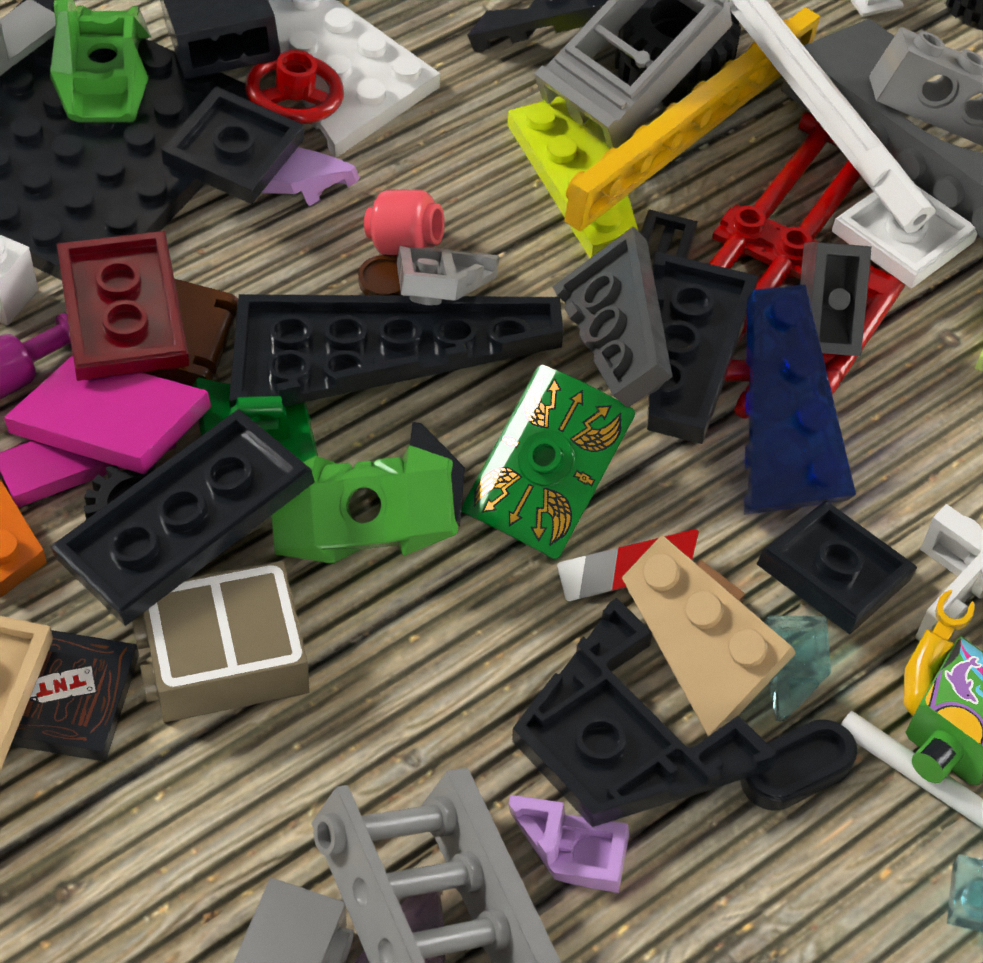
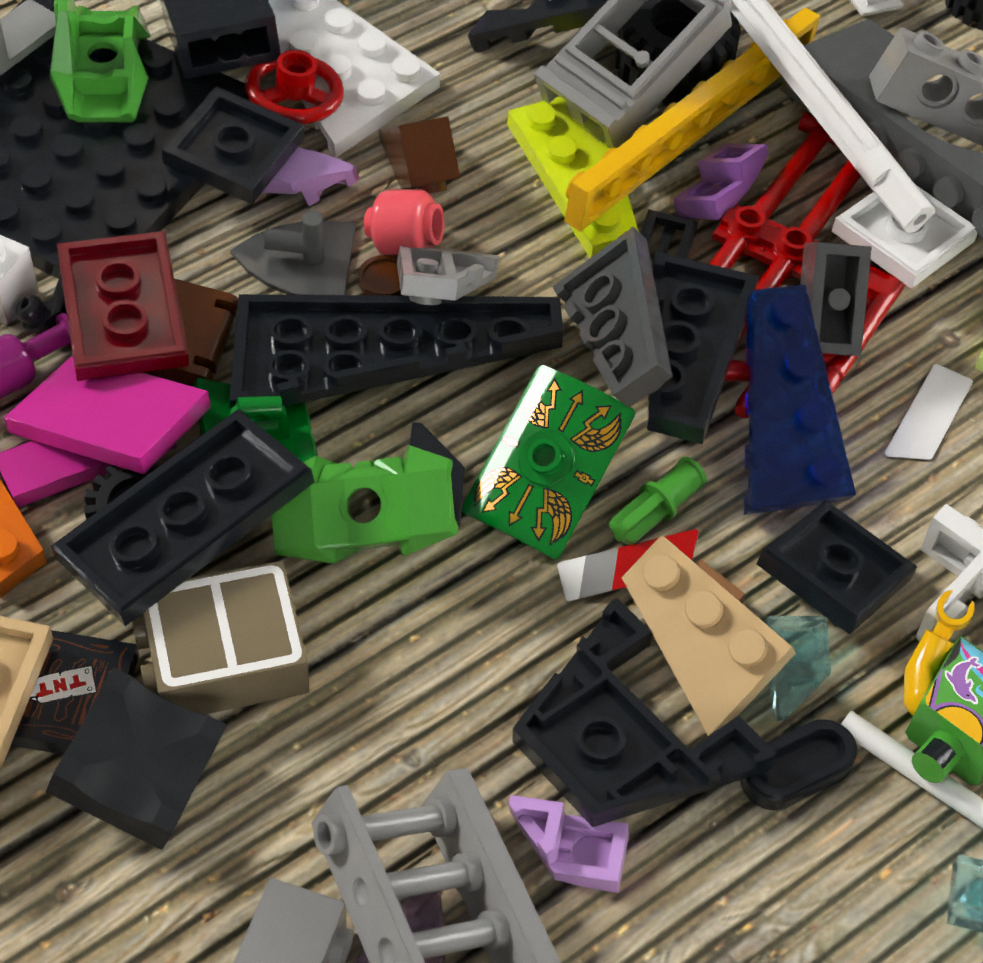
none -> black arm [15,274,67,333]
none -> black brick [45,667,227,850]
none -> dark grey shield [230,210,356,295]
none -> reddish brown slope [378,116,460,194]
none -> bright green axle [609,457,707,545]
none -> medium lavender slope [673,143,769,220]
none -> white sticker [885,364,973,460]

